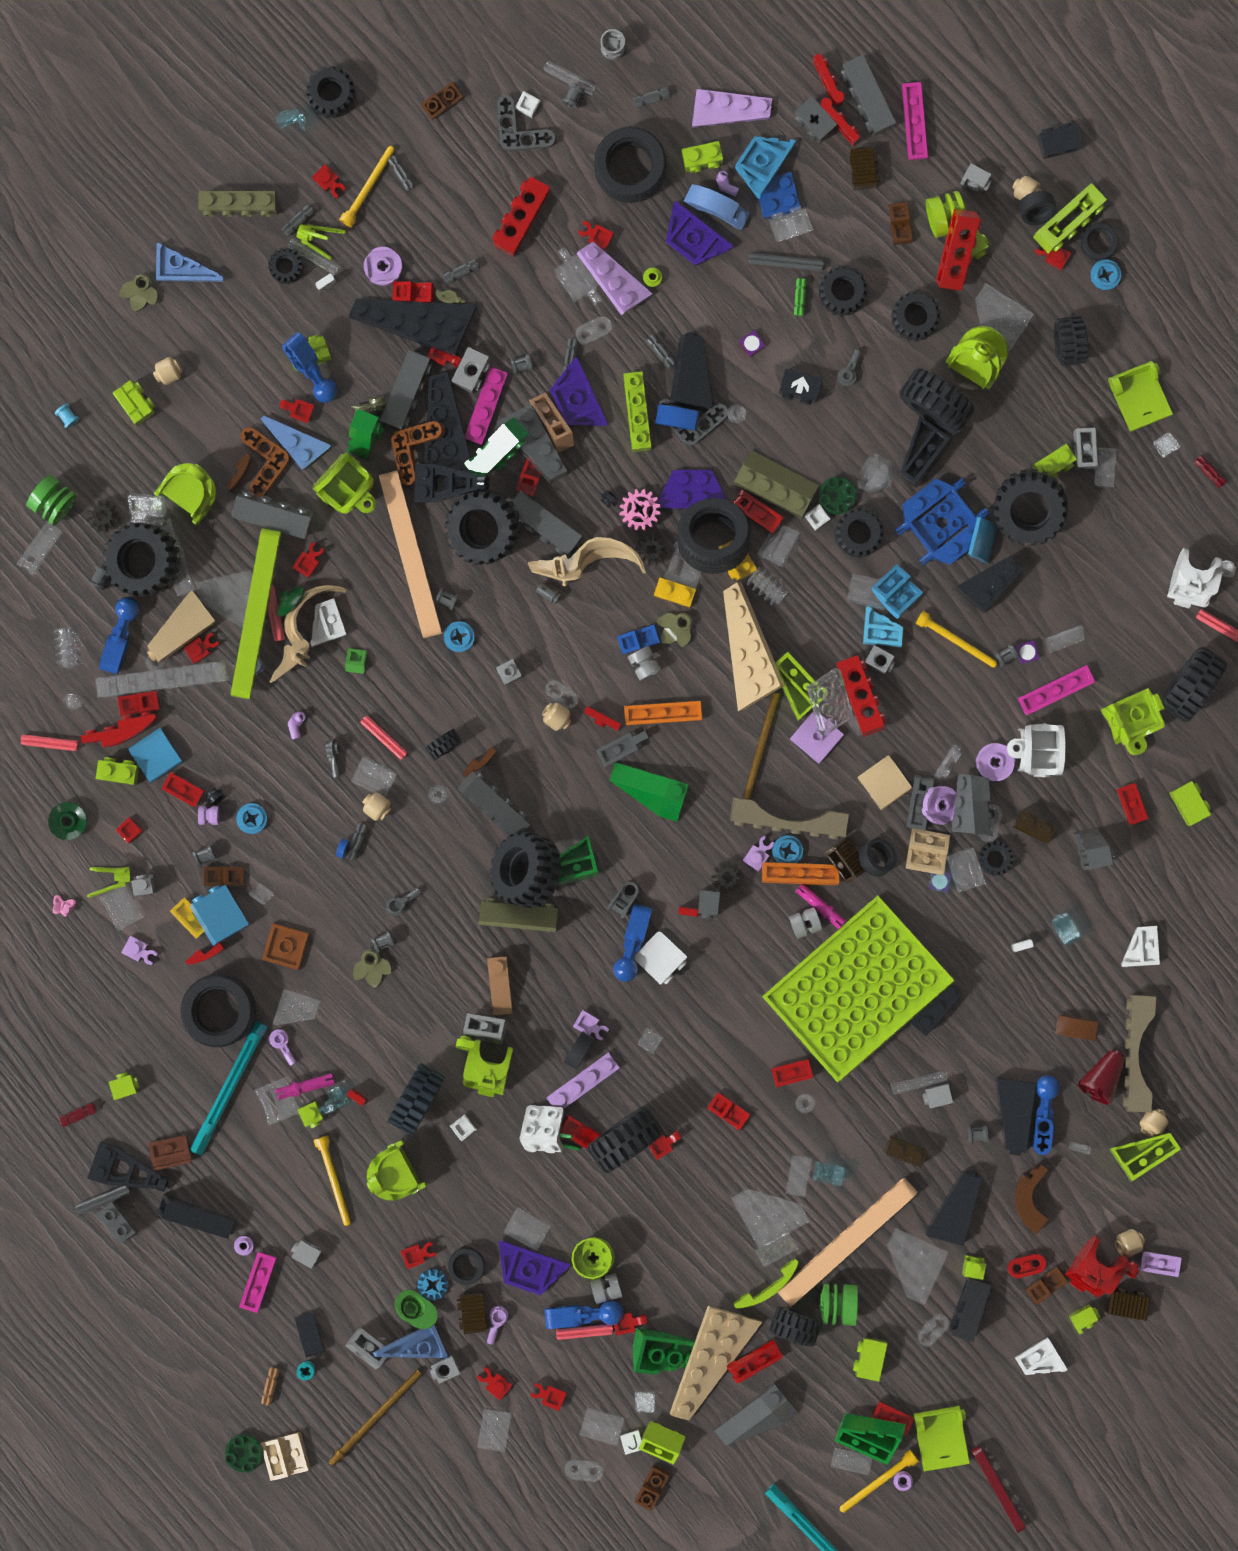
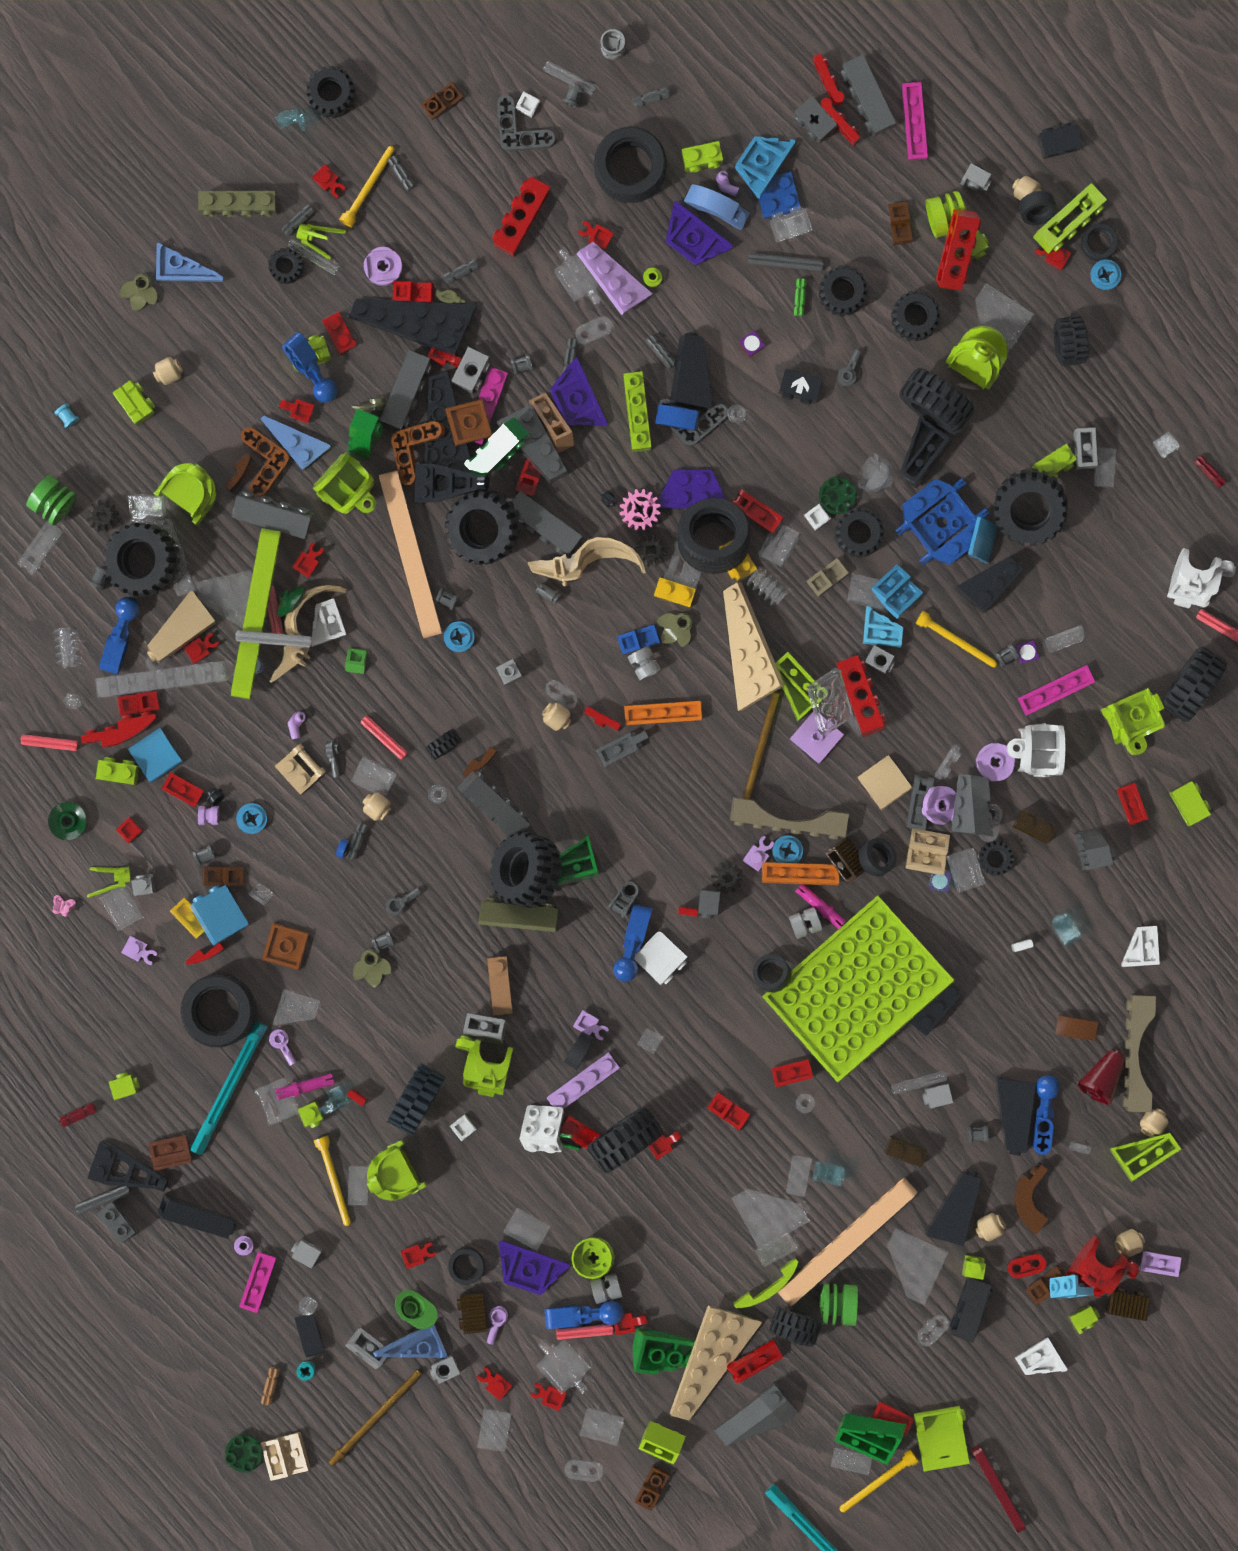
white tile [315,274,336,293] -> none
dark azure gear [417,1269,448,1300] -> none
green wedge [609,762,688,822] -> none
white tile [620,1430,641,1455] -> none
clear slope [635,1392,655,1413] -> none
lavender wing [692,89,772,128] -> none
olive slope [734,450,819,519] -> none
dark brown brick [849,147,880,190] -> none
lime brick [853,1336,887,1382] -> none
lavender plate [893,1471,913,1491] -> none
lime door [1108,361,1173,432] -> none
none -> light grey axle [235,630,312,648]
none -> tan plate [275,743,326,795]
none -> clear plate [298,1297,318,1315]
none -> red plate [322,312,357,355]
none -> clear plate [348,1166,369,1205]
none -> dark orange tile [445,399,492,446]
none -> clear plate [536,1339,590,1395]
none -> black tyre [753,954,791,993]
none -> dark tan slope [806,558,850,596]
none -> tan head [976,1213,1006,1241]
none -> medium azure bracket [1050,1275,1094,1298]

